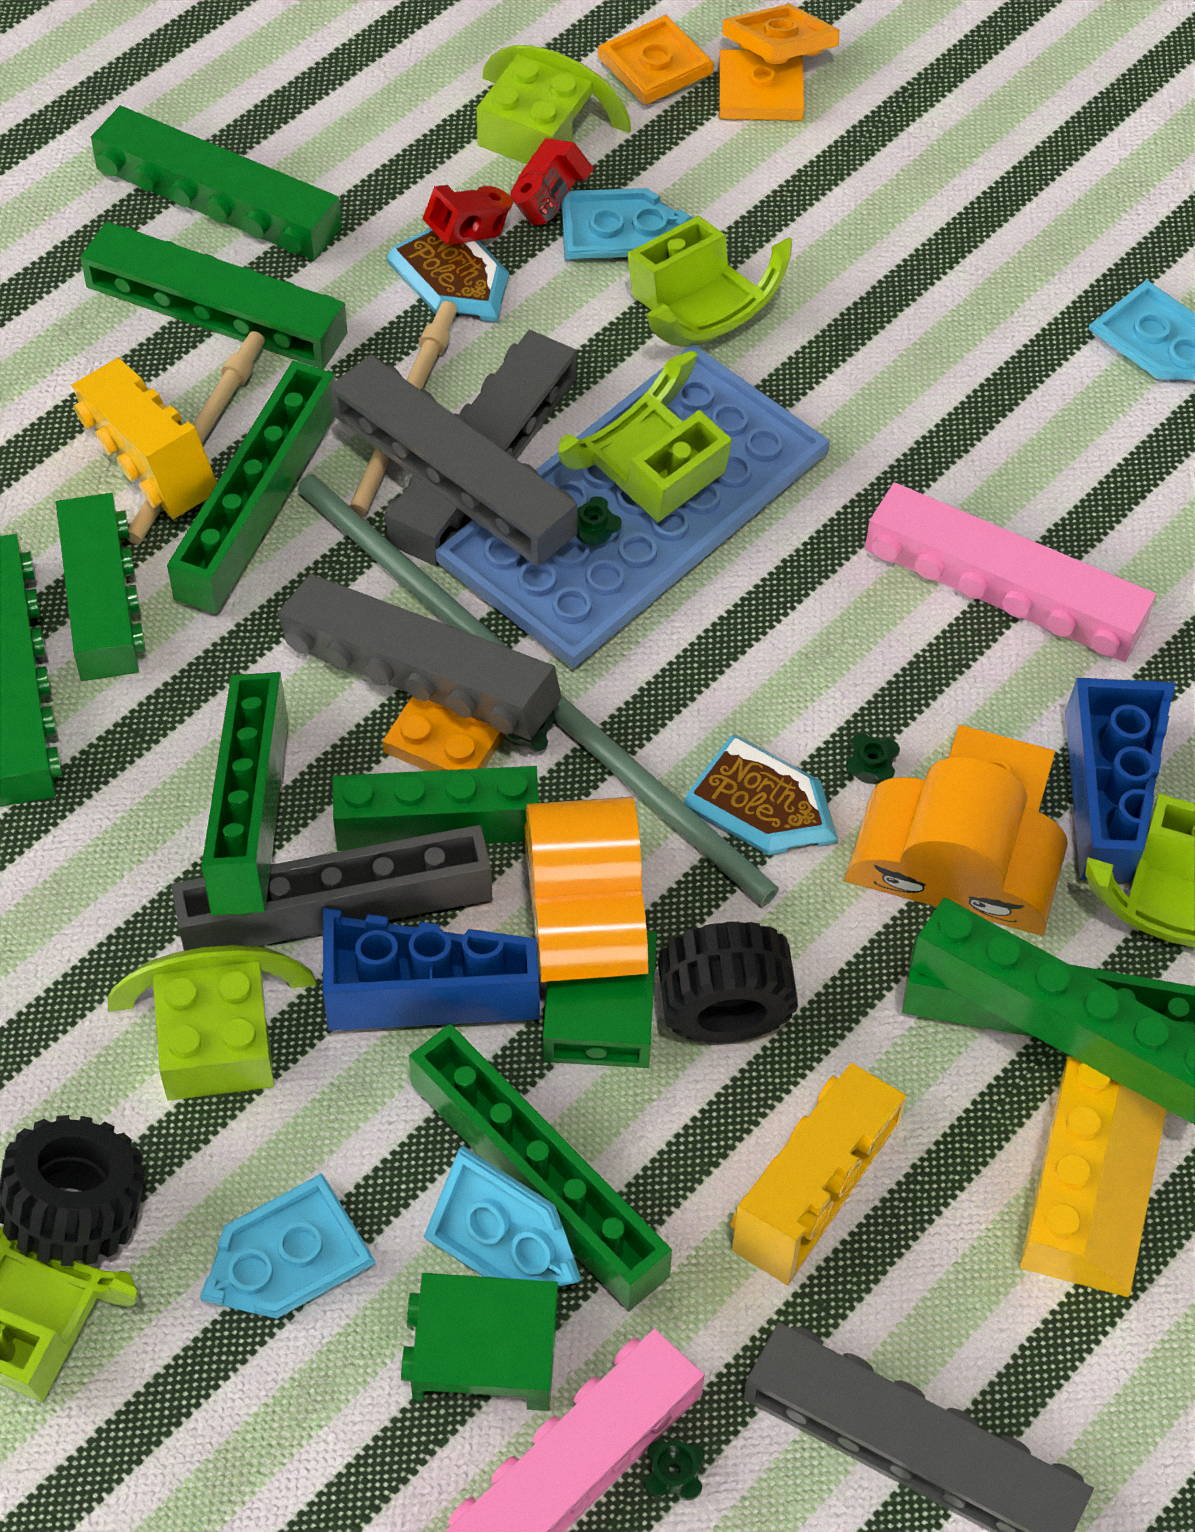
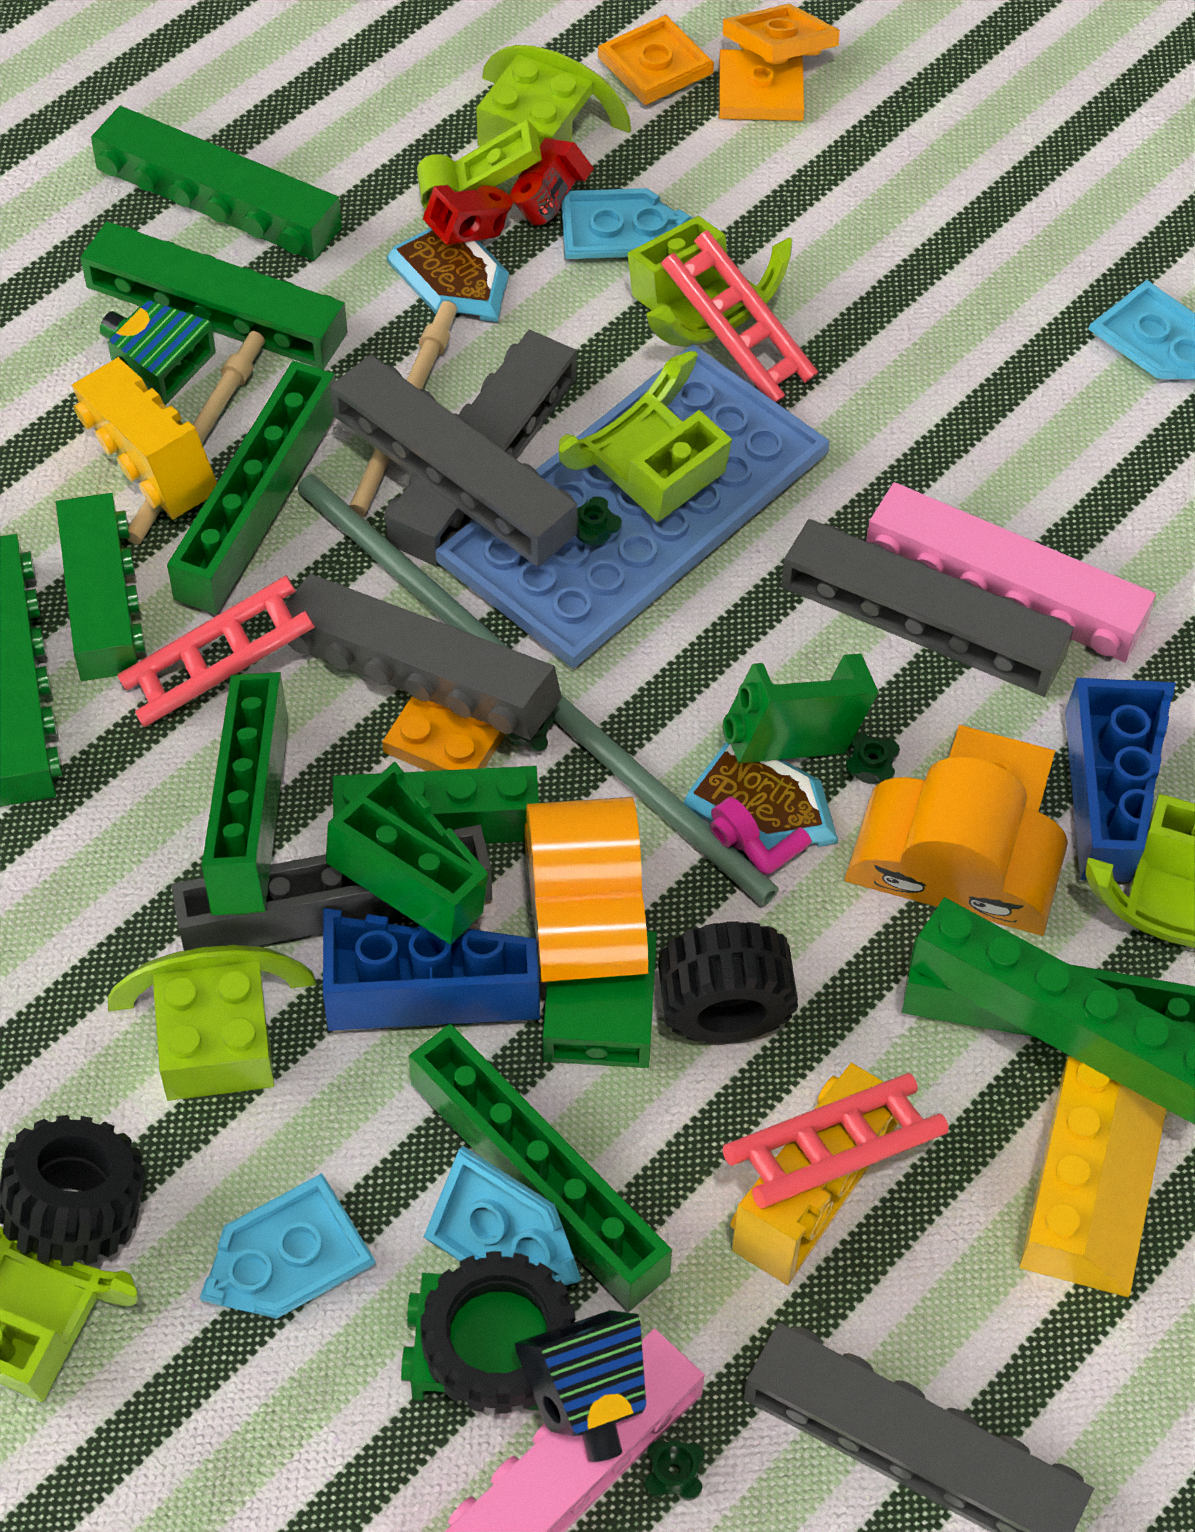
none -> green torso [100,301,216,406]
none -> coral bar [117,575,315,727]
none -> green wedge [325,761,488,945]
none -> lime plate [417,119,542,209]
none -> black tyre [421,1251,575,1414]
none -> black torso [514,1310,646,1462]
none -> coral bar [661,230,819,403]
none -> dark pink plate [710,797,812,875]
none -> green panel [722,653,879,763]
none -> coral bar [723,1073,949,1209]
none -> dark grey brick [781,519,1074,697]

